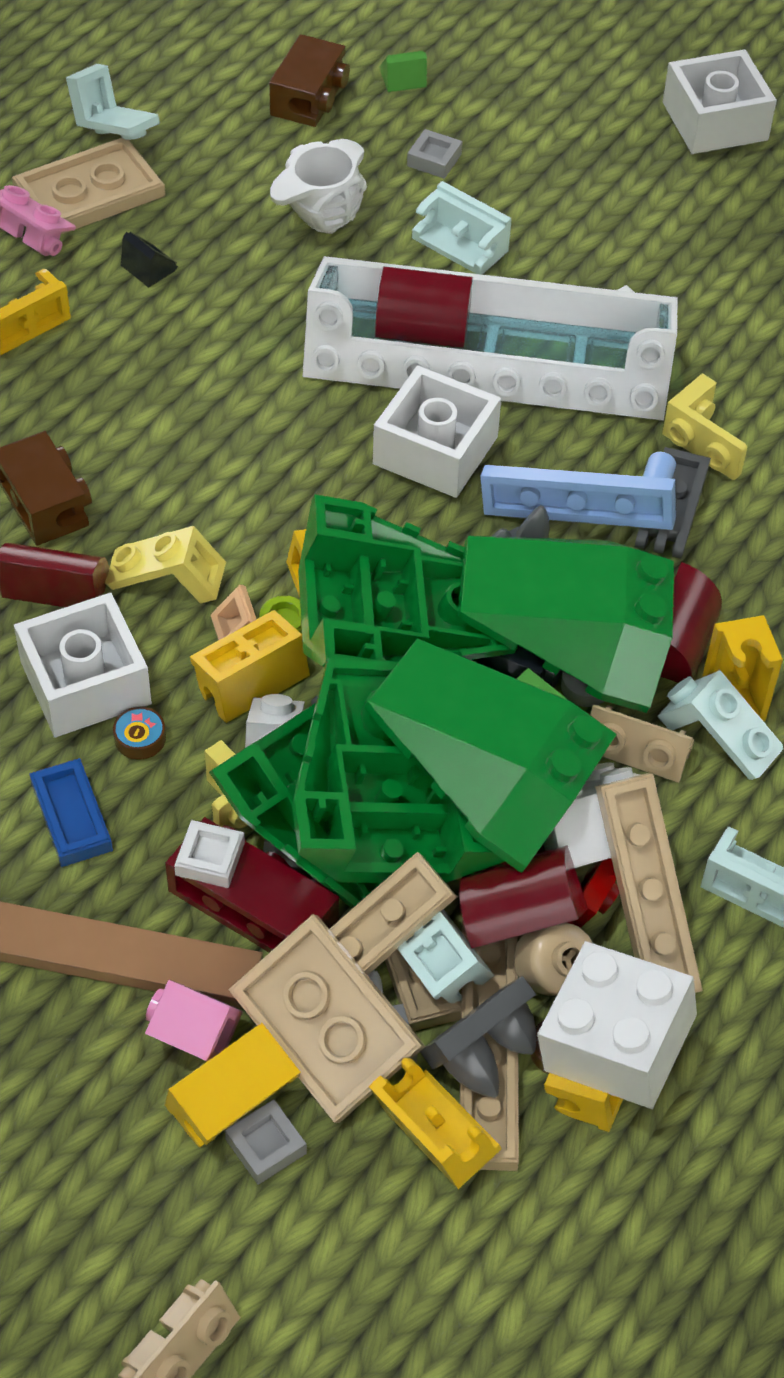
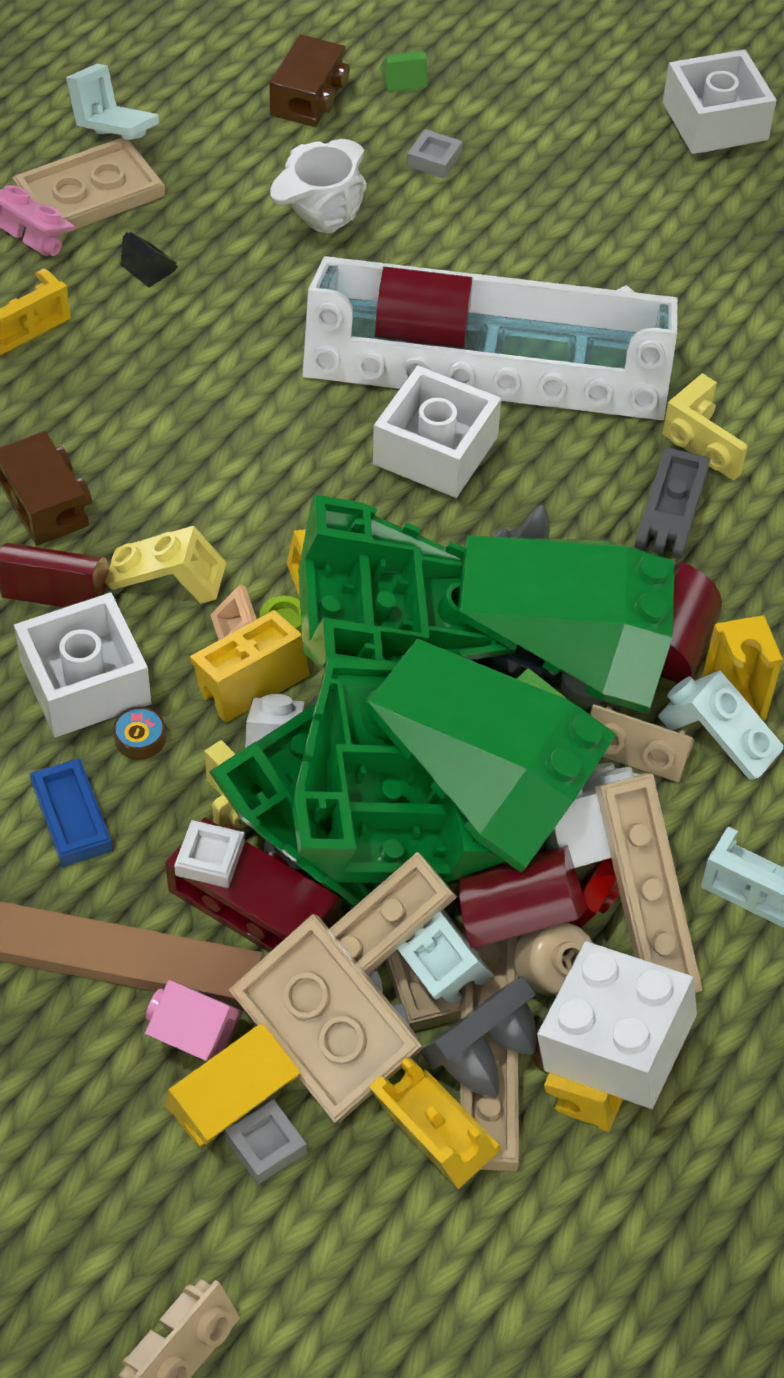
light aqua hinge [412,181,512,275] -> none
light blue piece [481,452,676,530] -> none

